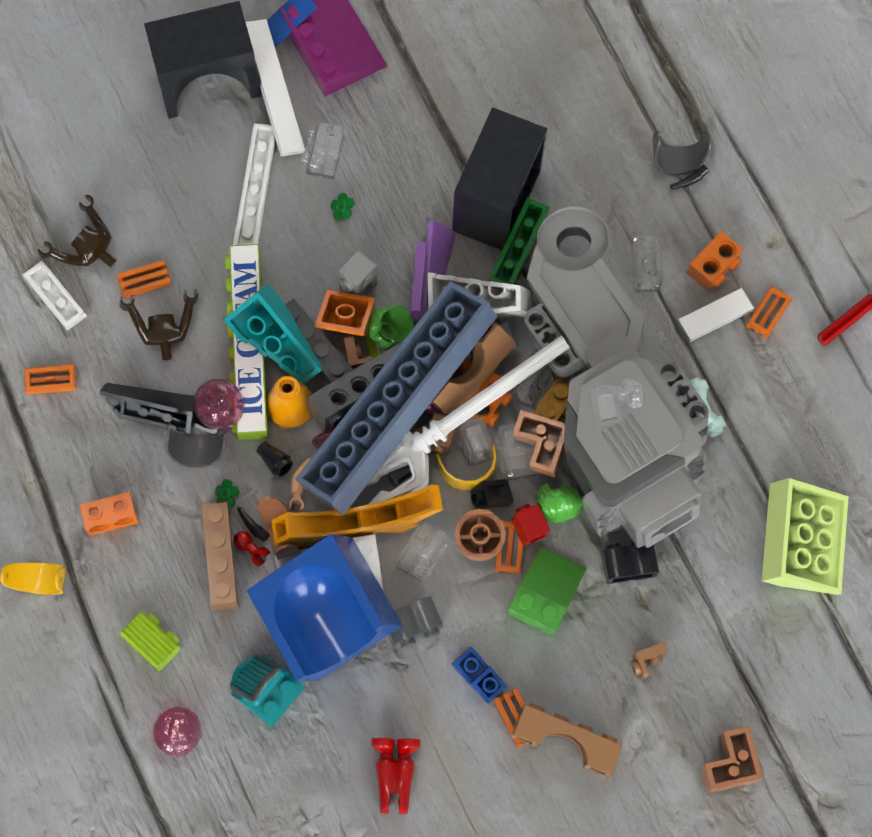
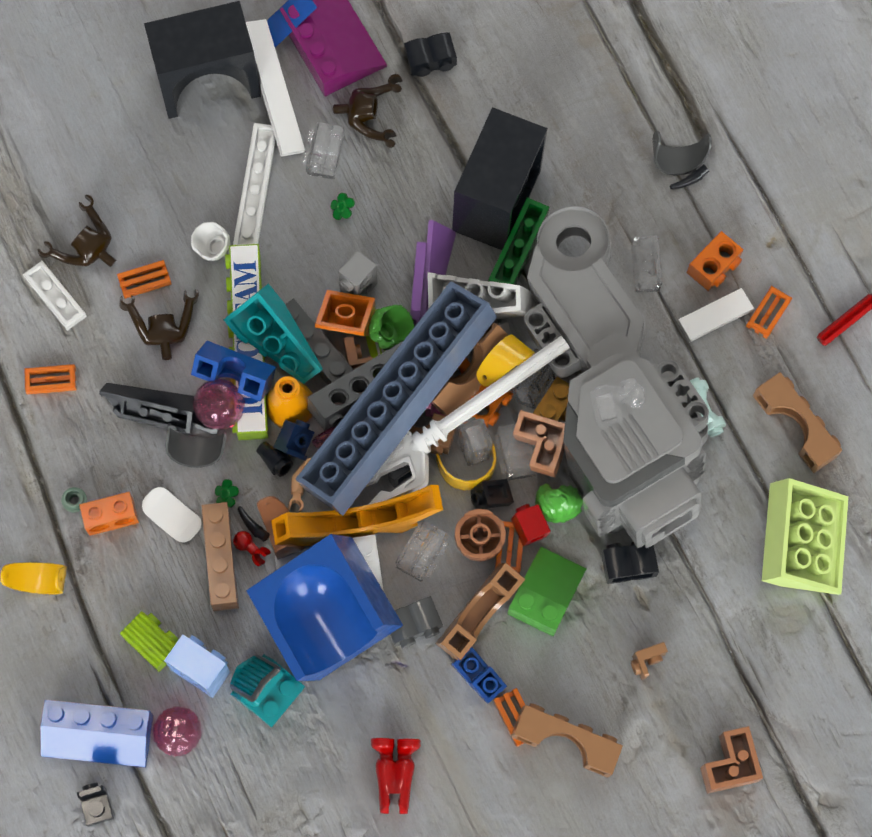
none -> slope [40,700,154,768]
none -> sand green plate [61,487,87,513]
none -> bracket [77,783,114,827]
none -> white sticker [142,487,202,542]
none -> light blue brick [164,634,230,698]
none -> white hair [191,222,231,261]
none -> blue arch [191,341,276,401]
none -> dark blue brick [274,419,315,461]
none -> dark brown piece [333,74,403,148]
none -> black brick [404,32,457,77]
none -> medium nougat arch [435,563,525,660]
none -> yellow piece [476,334,535,387]
none -> medium nougat arch [753,372,842,473]

